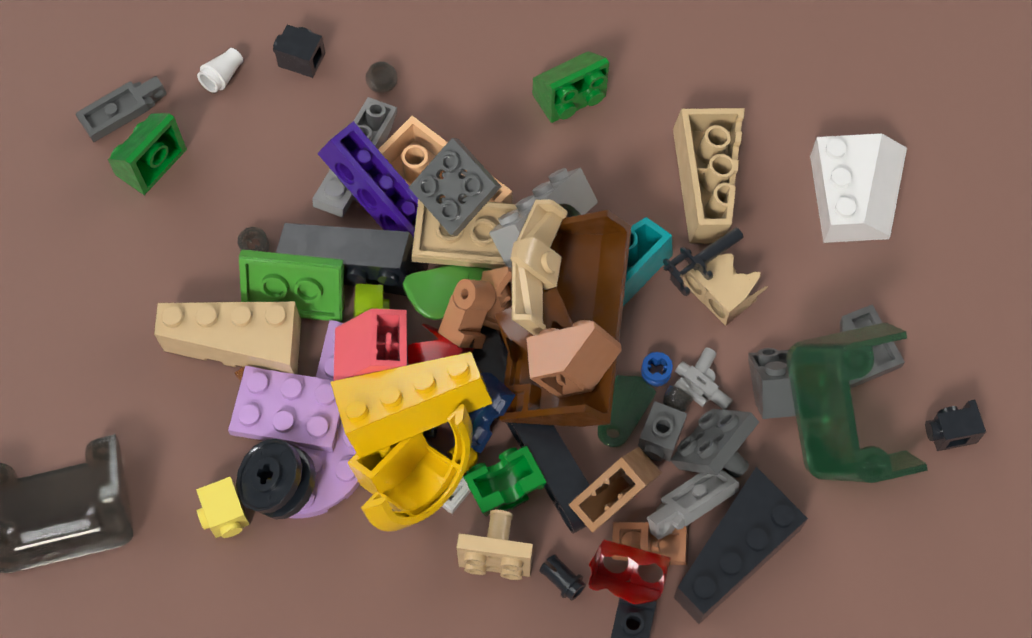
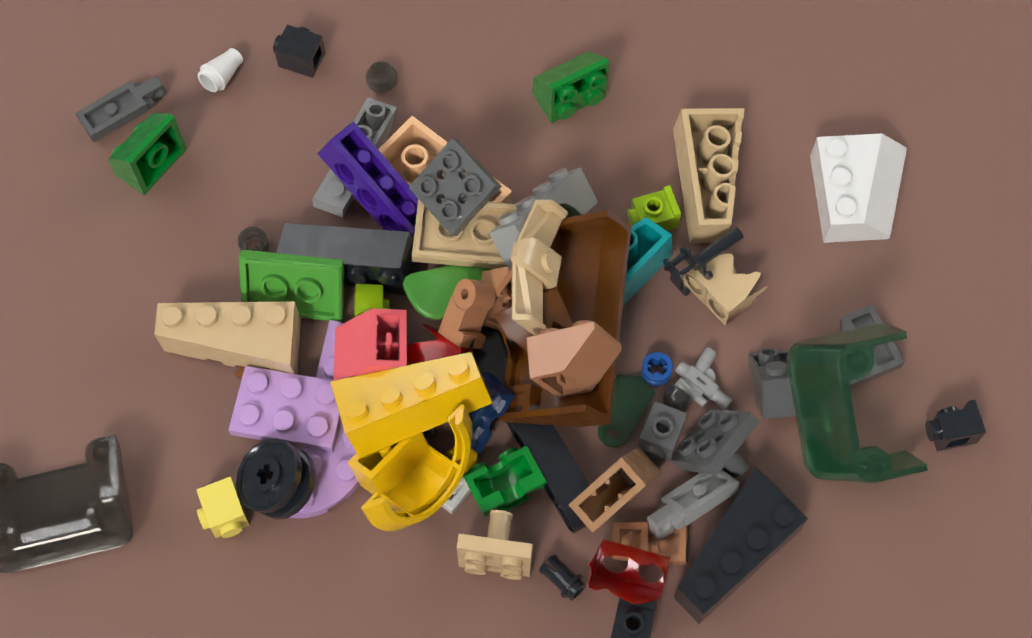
none -> lime brick [627,185,681,231]

